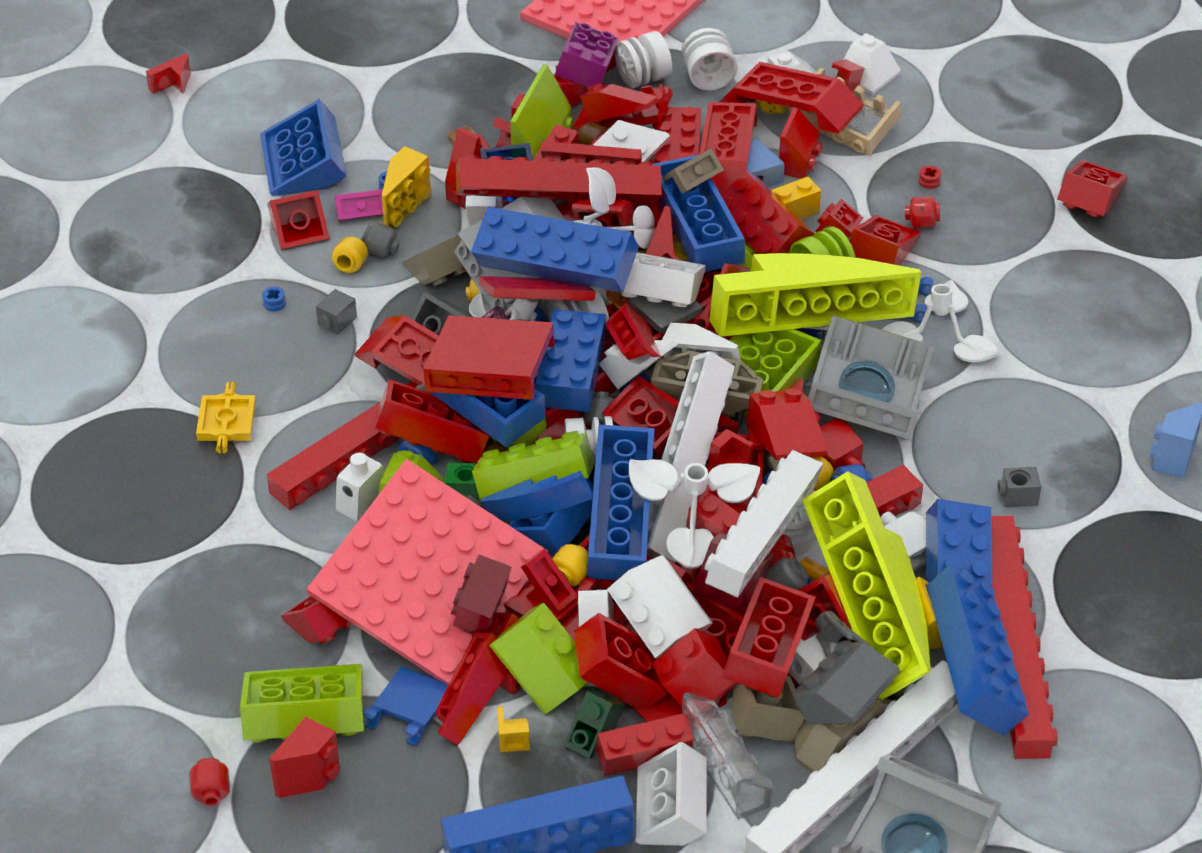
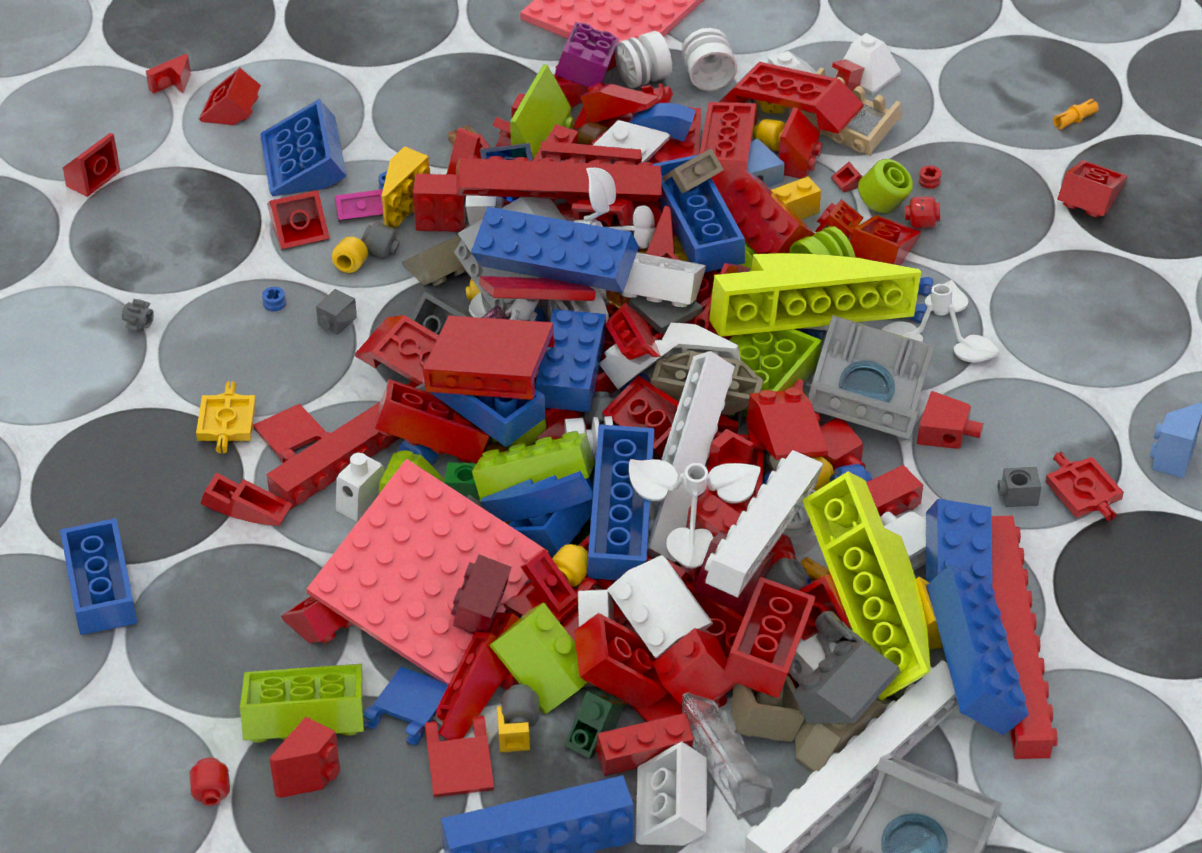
none -> blue brick [60,518,138,635]
none -> red slope [62,132,121,197]
none -> dark grey gear [122,298,154,332]
none -> red slope [199,68,261,125]
none -> red slope [200,473,292,526]
none -> red flag [253,403,330,463]
none -> red brick [413,174,467,232]
none -> red flag [425,716,494,797]
none -> dark grey head [501,684,539,728]
none -> blue arch [628,103,696,142]
none -> yellow head [753,119,786,152]
none -> red slope [831,162,863,193]
none -> lime head [858,159,913,214]
none -> red torso [917,391,984,449]
none -> red plate [1045,452,1124,521]
none -> light orange pin [1053,99,1099,130]

